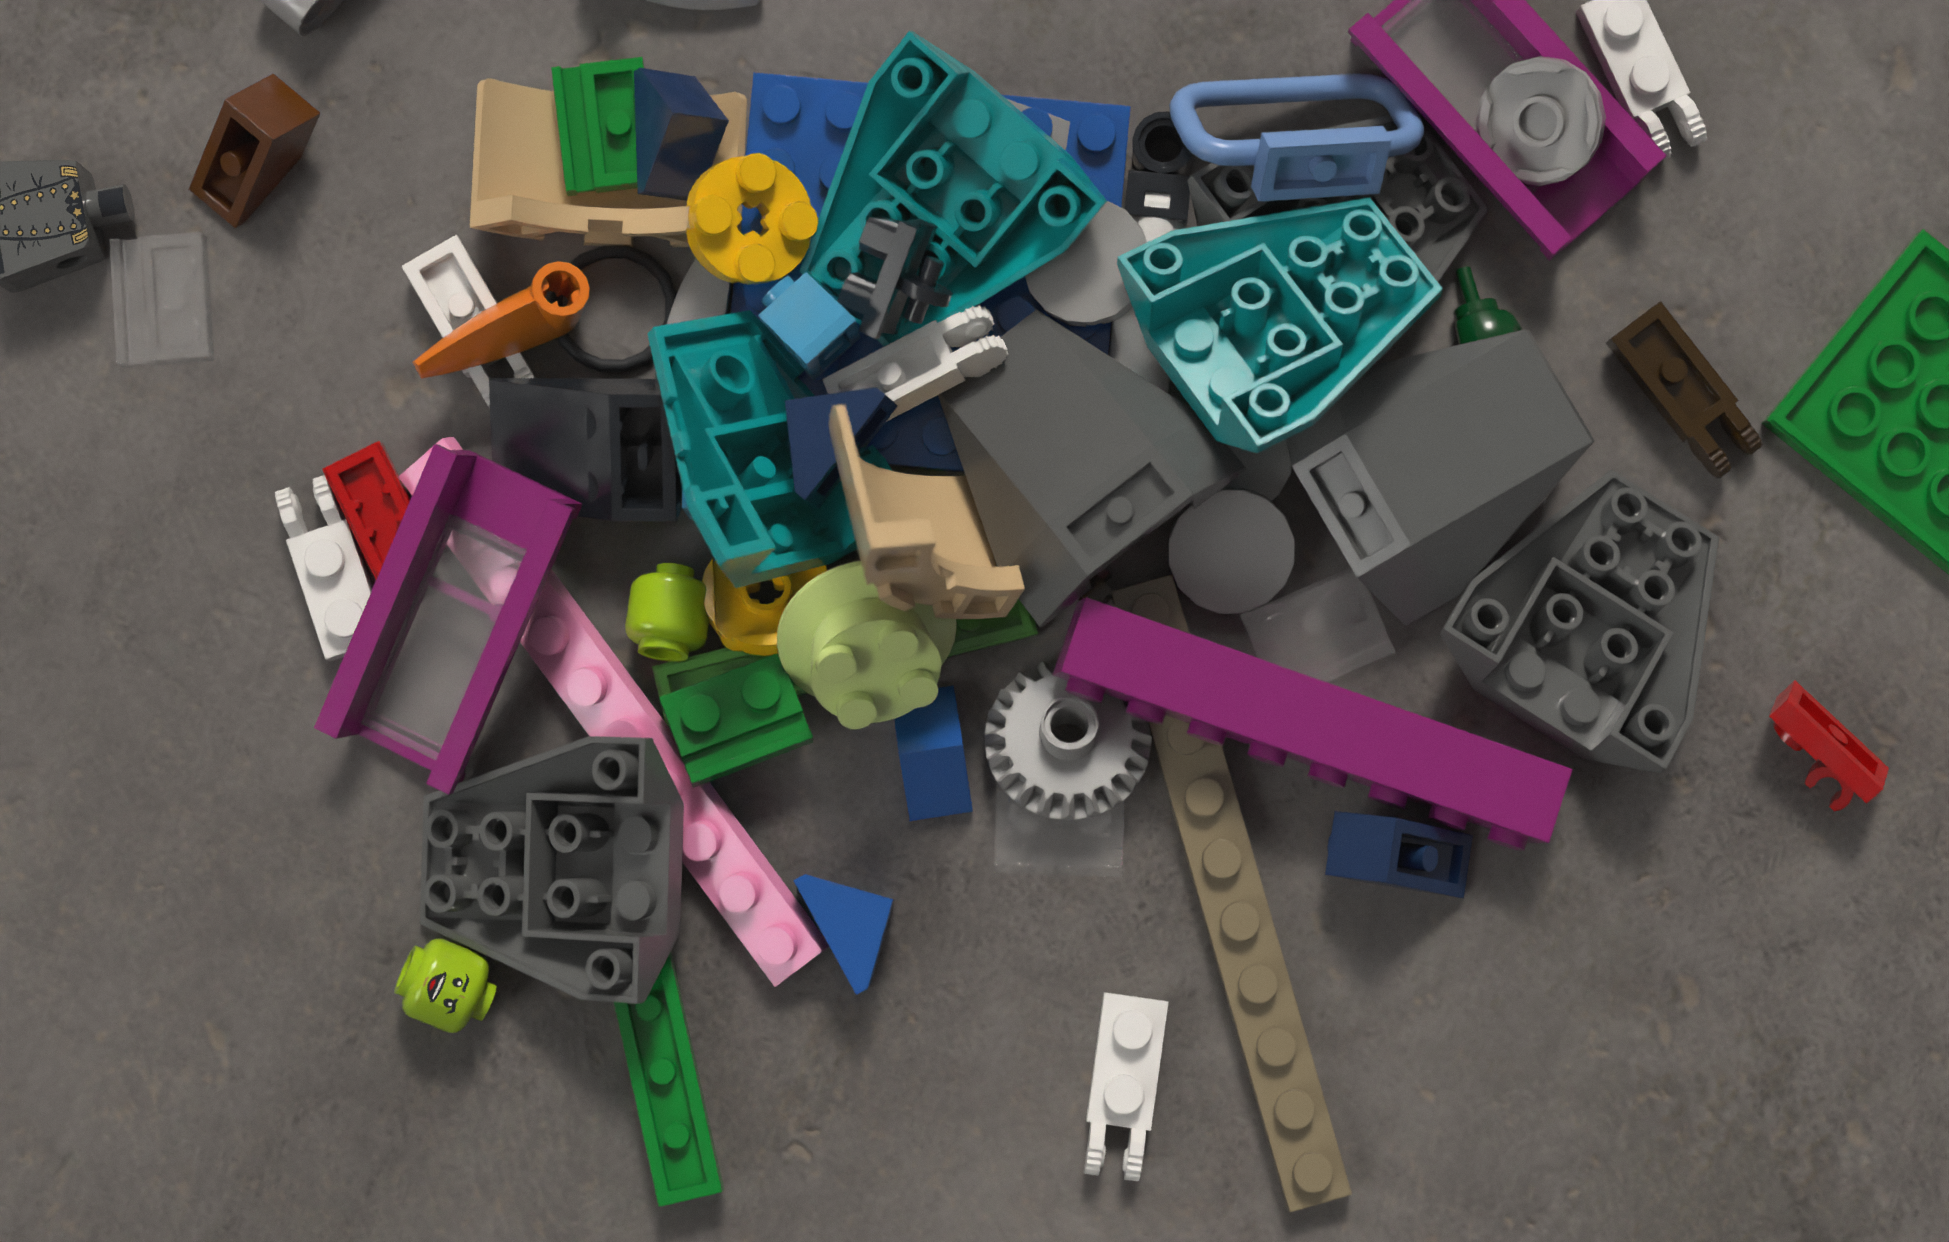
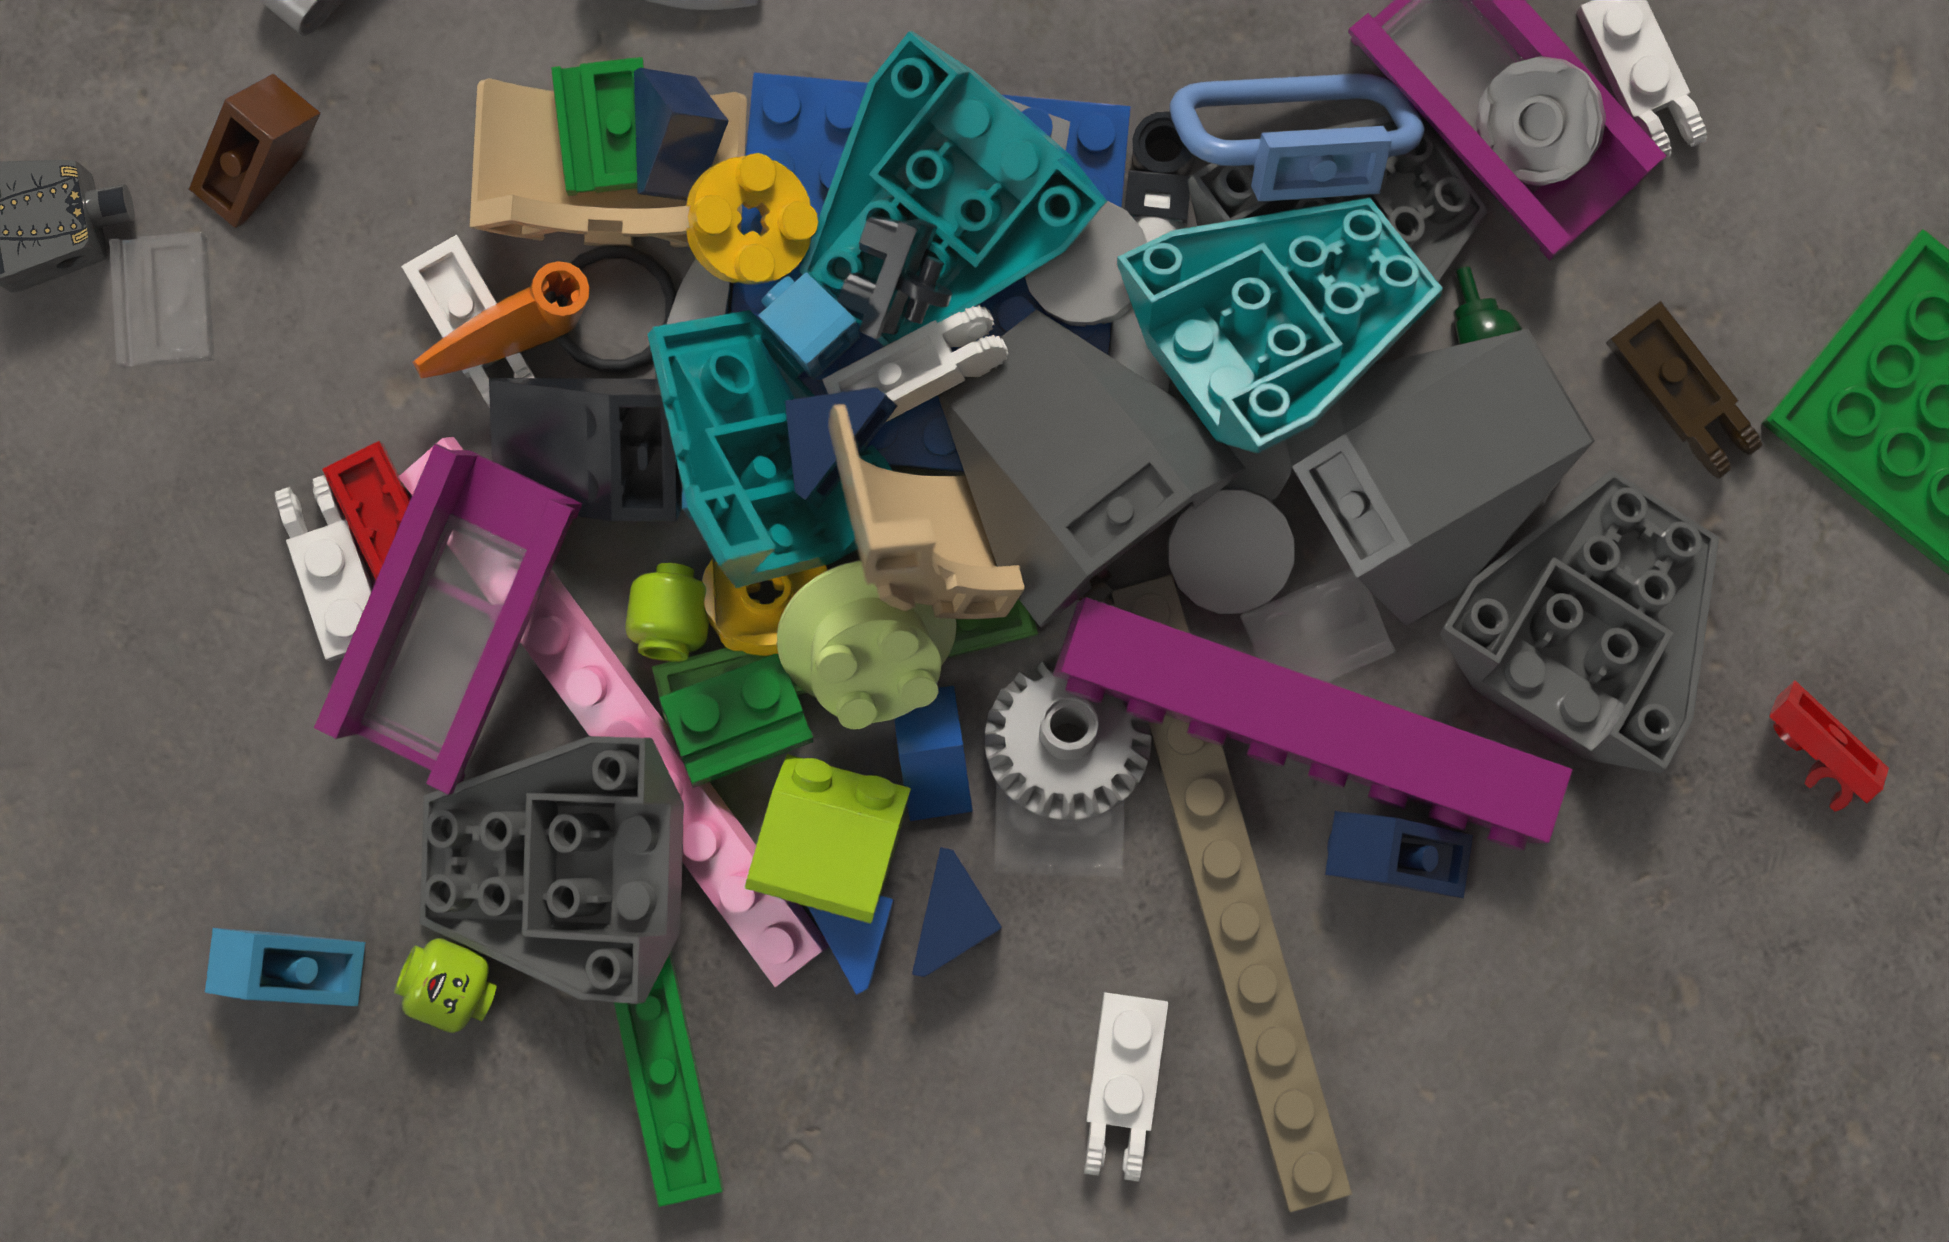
none -> dark azure slope [205,928,365,1006]
none -> lime slope [745,754,911,924]
none -> dark blue slope [912,847,1002,977]

